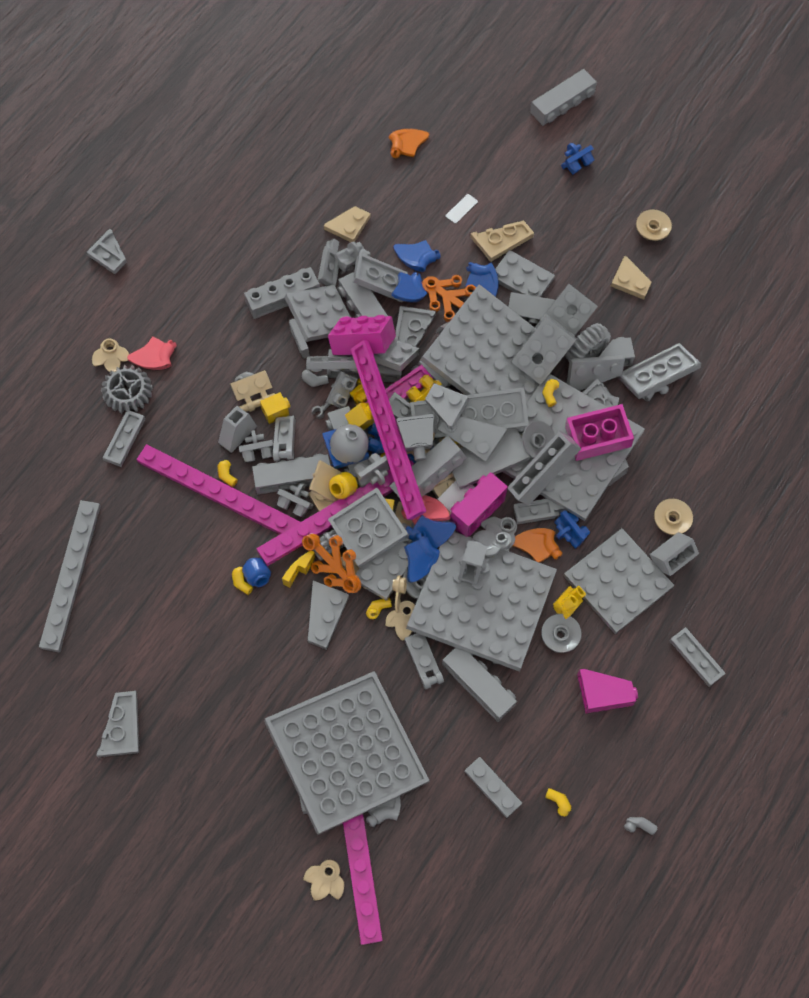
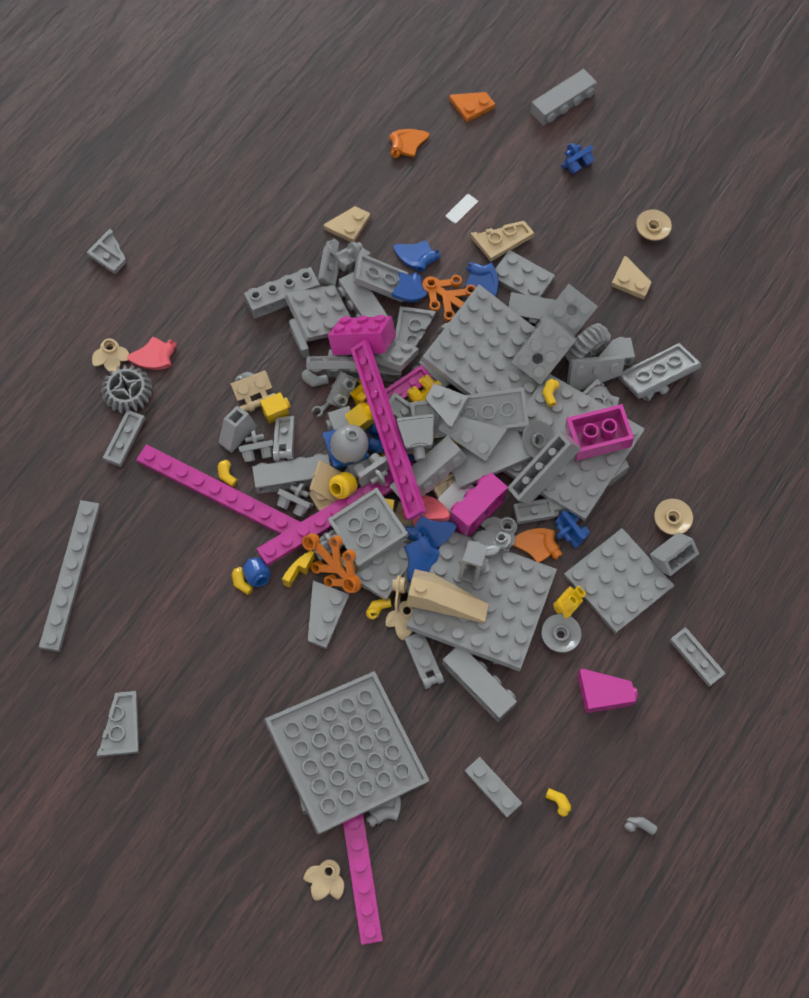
none -> tan wedge [406,569,489,623]
none -> orange wing [449,92,495,122]

